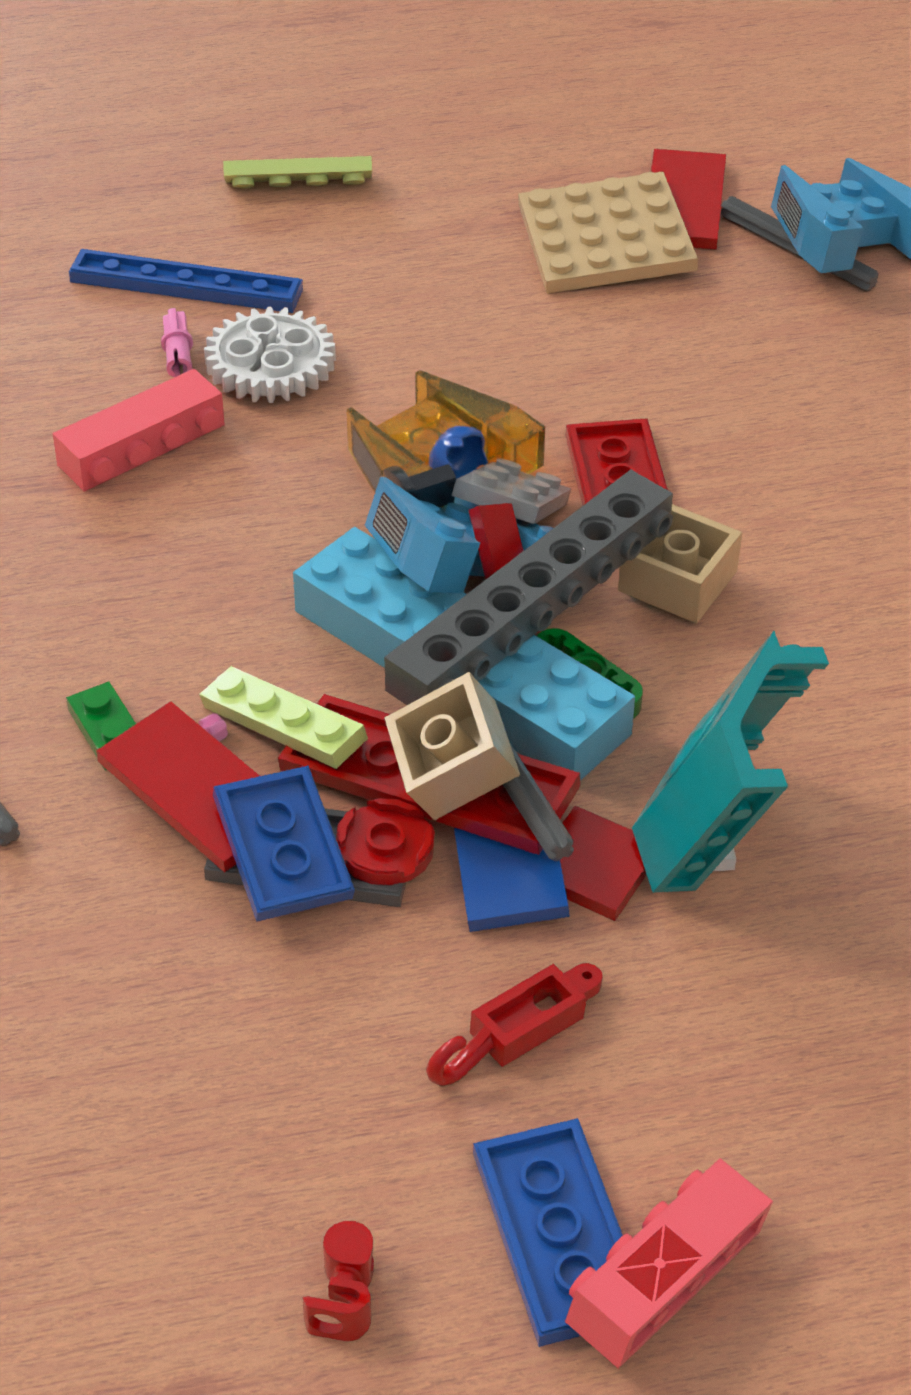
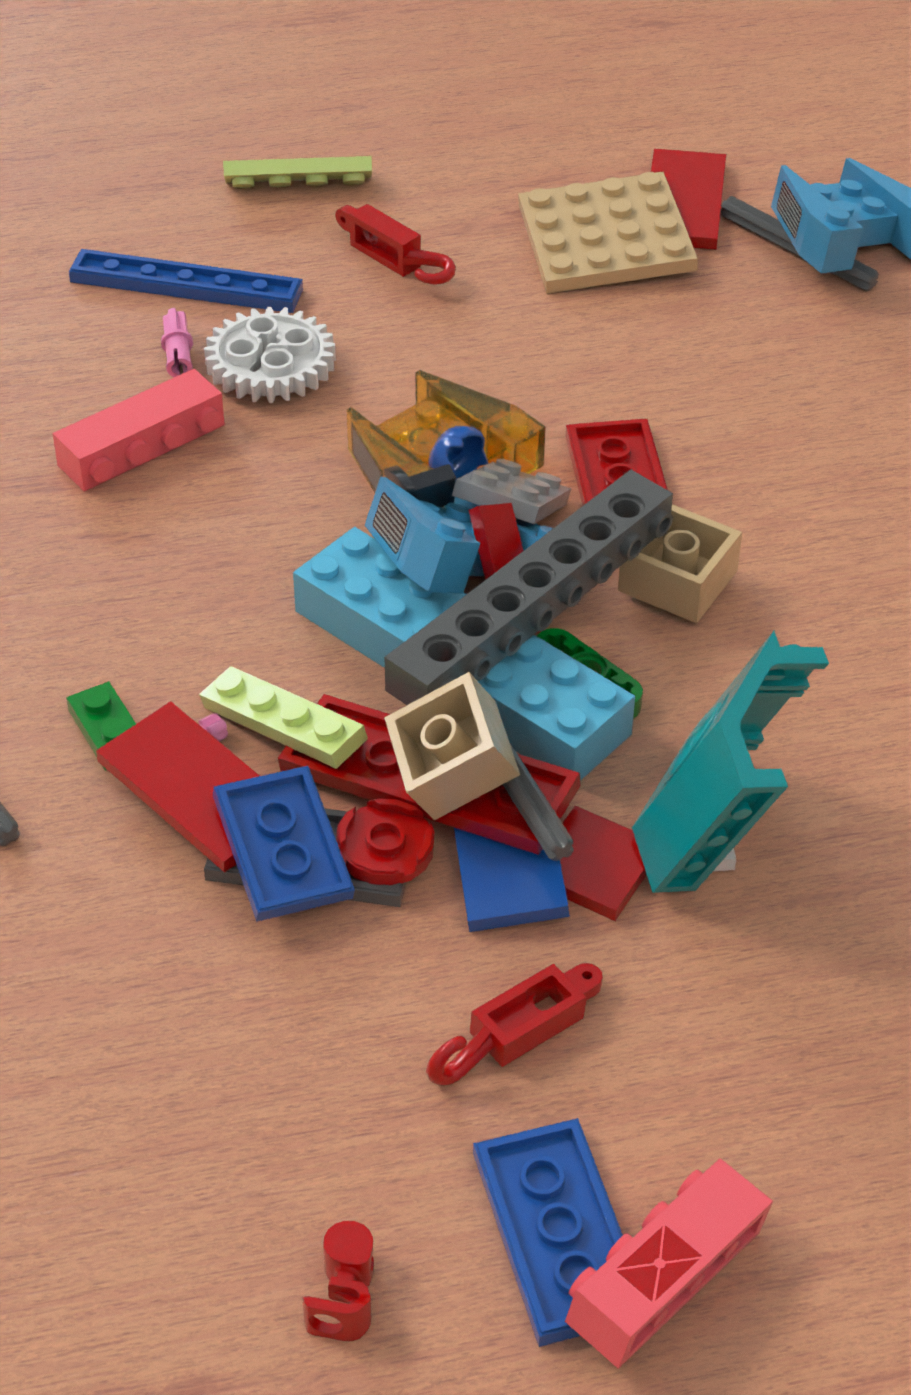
none -> red piece [335,204,456,285]

